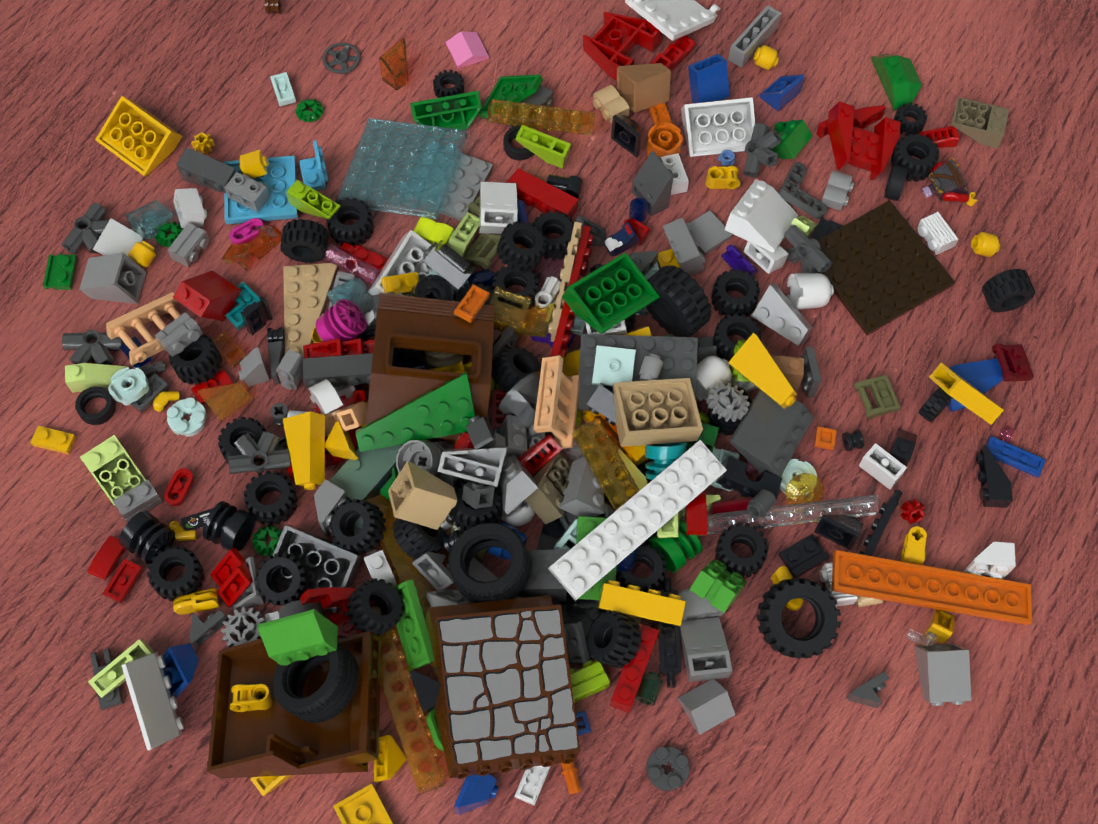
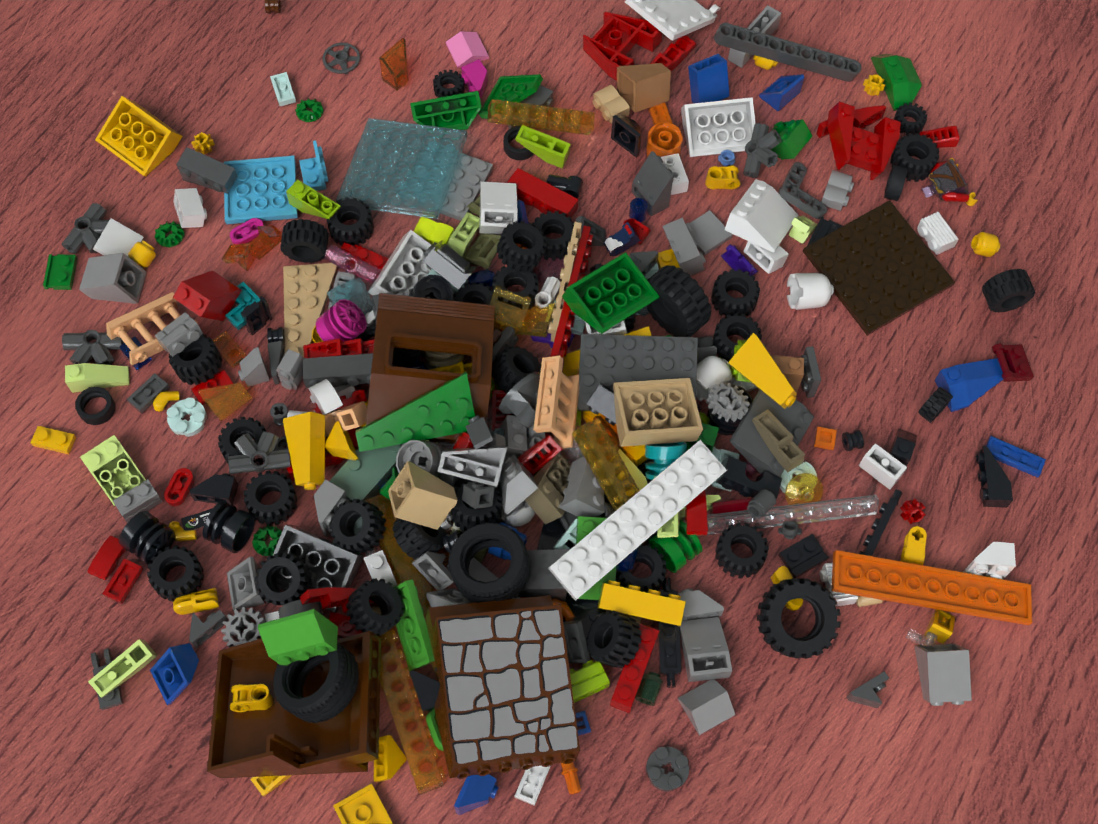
light aqua plate [108,367,149,405] -> none
white slope [121,652,184,751] -> none
clear light blue slope [125,200,174,239] -> none
dark grey axle [134,361,167,376] -> none
light grey brick [167,223,209,267] -> none
red slope [210,548,253,608] -> none
light grey brick [224,172,270,212] -> none
yellow brick [240,149,269,179] -> none
yellow plate [381,272,420,295] -> none
orange plate [454,284,490,323] -> none
light aqua plate [592,345,636,387] -> none
light grey brick [639,354,663,381] -> none
bright green brick [689,559,747,613] -> none
light grey wedge [751,283,813,346] -> none
dark grey piece [784,225,833,273] -> none
black slope [814,515,864,550] -> none
olive plate [854,375,901,419] -> none
yellow slope [929,362,1004,425] -> none
dark tan slope [951,97,1009,149] -> none
clear pink plate [998,425,1014,443] -> none
none -> black slope [190,473,238,505]
none -> dark pink slope [461,59,488,101]
none -> orange arm [552,598,575,621]
none -> dark grey beam [714,23,862,82]
none -> dark tan slope [752,409,805,472]
none -> dark grey plate [778,521,802,539]
none -> yellow gear [863,75,885,96]

